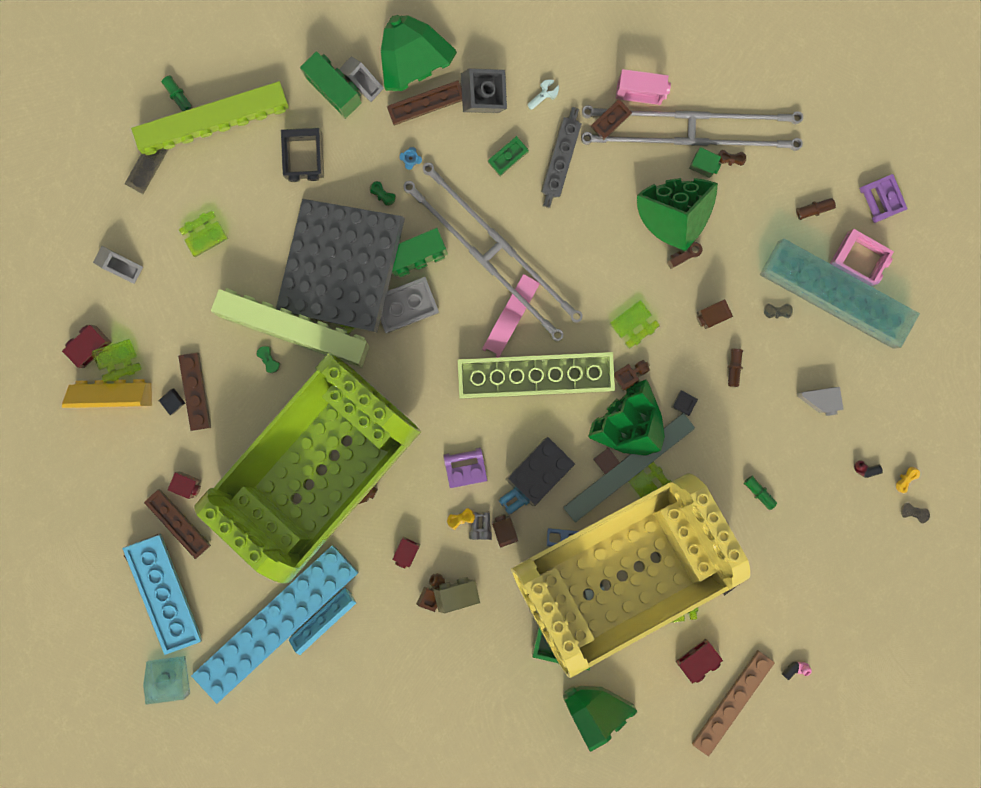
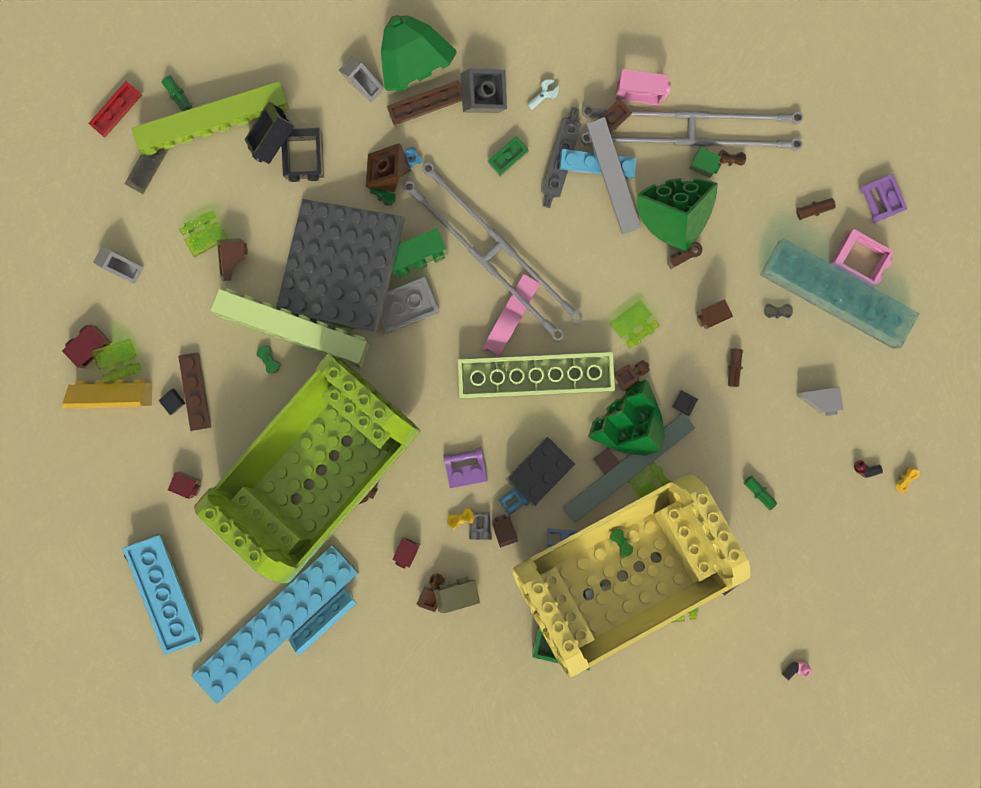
clear light blue slope [143,656,190,705] -> none
reddish brown plate [144,489,211,559] -> none
green brick [300,51,361,119] -> none
green brick [563,686,637,752] -> none
dark red brick [676,639,723,684] -> none
medium nougat plate [692,650,775,757] -> none
clear smoke piece [901,502,930,524] -> none
none -> red plate [88,81,142,138]
none -> reddish brown arch [217,238,248,281]
none -> black window [244,102,294,164]
none -> reddish brown slope [366,143,411,192]
none -> medium azure plate [559,149,637,179]
none -> light grey tile [585,117,641,234]
none -> green piece [609,529,634,557]

